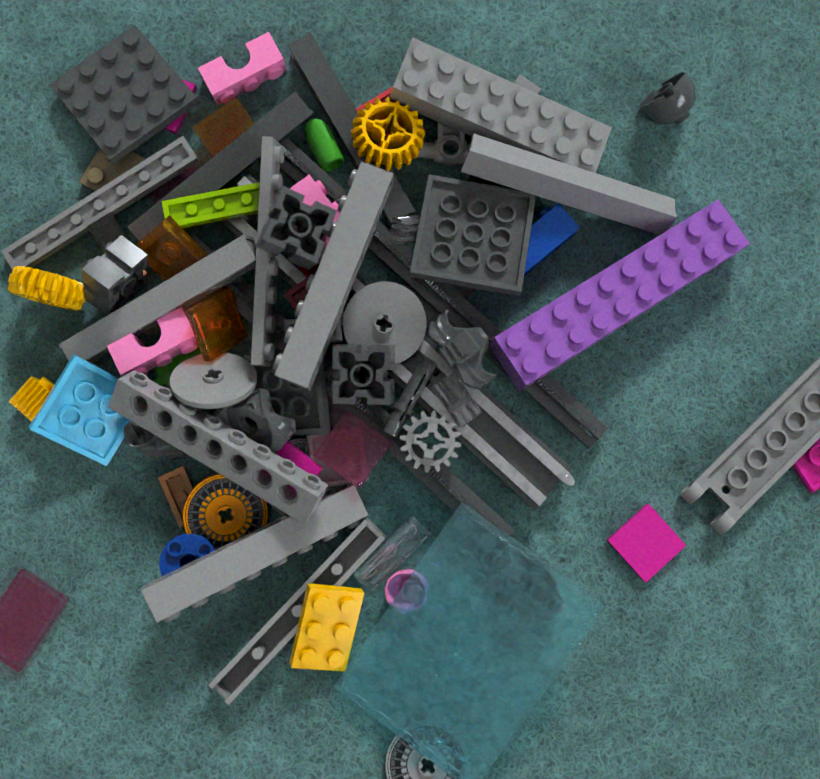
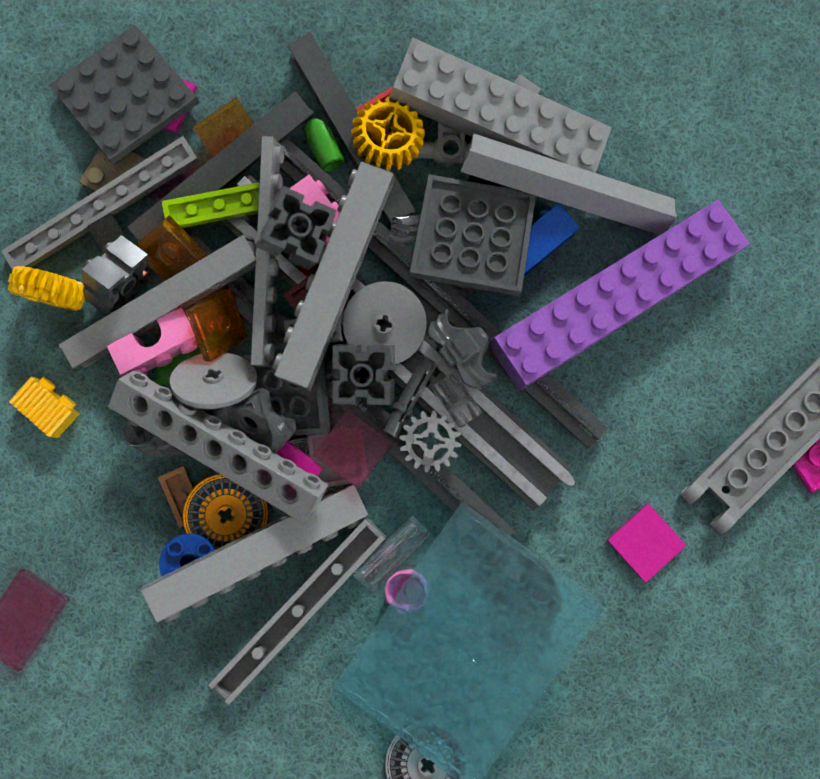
medium azure plate [29,354,130,466] -> none
bright pink arch [198,32,287,106] -> none
yellow plate [289,583,364,672] -> none
dark grey cylinder [640,72,696,125] -> none

